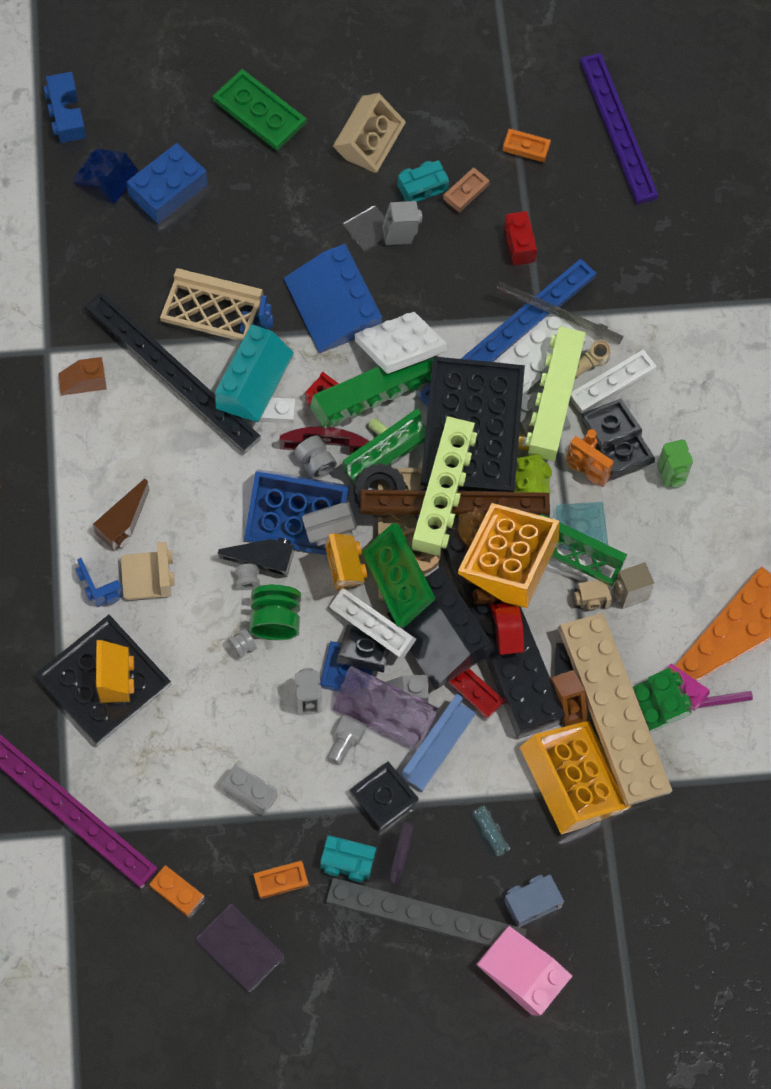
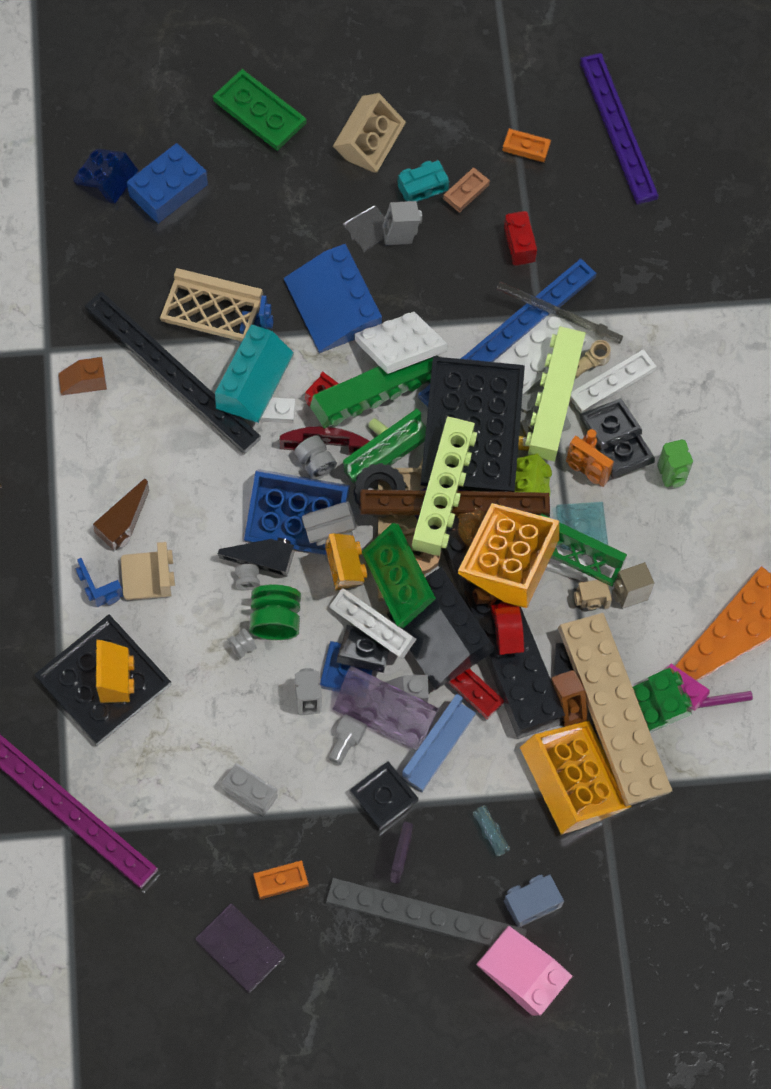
blue arch [44,72,86,143] -> none
orange plate [149,865,204,917] -> none
teal brick [321,835,376,882] -> none

